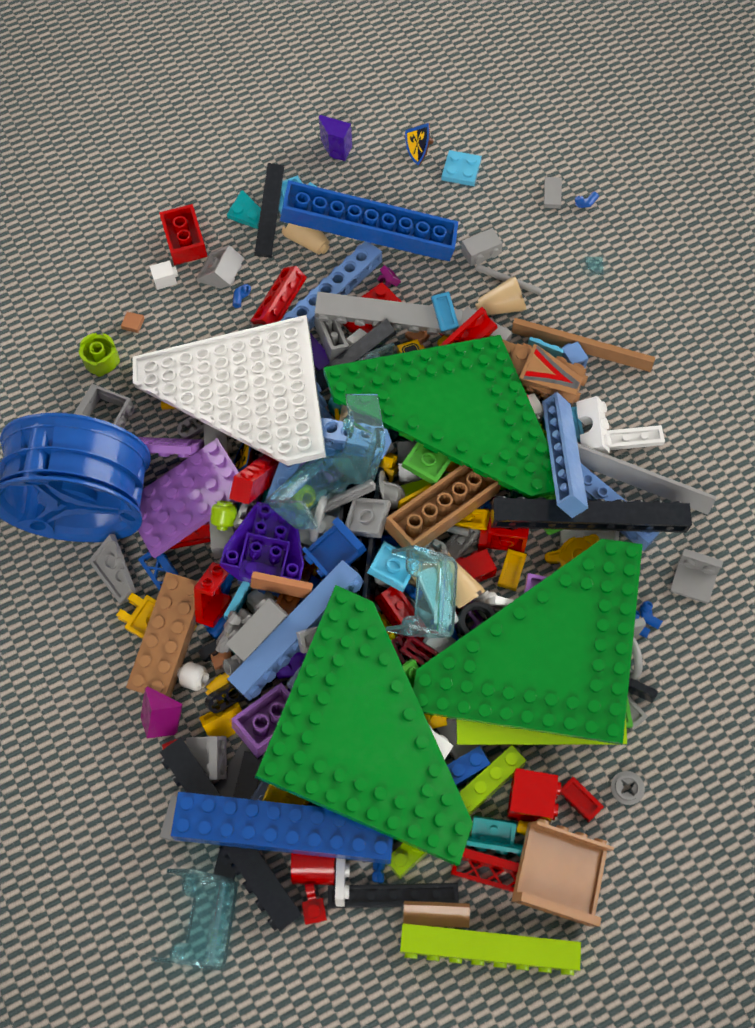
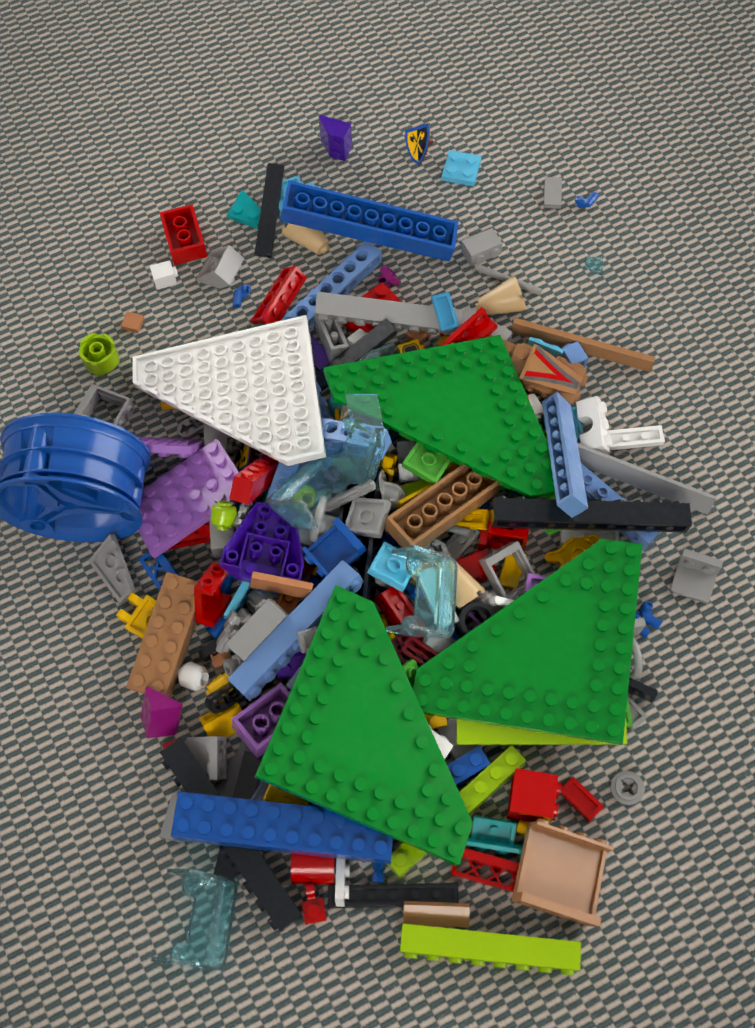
none -> light grey window [478,541,535,600]

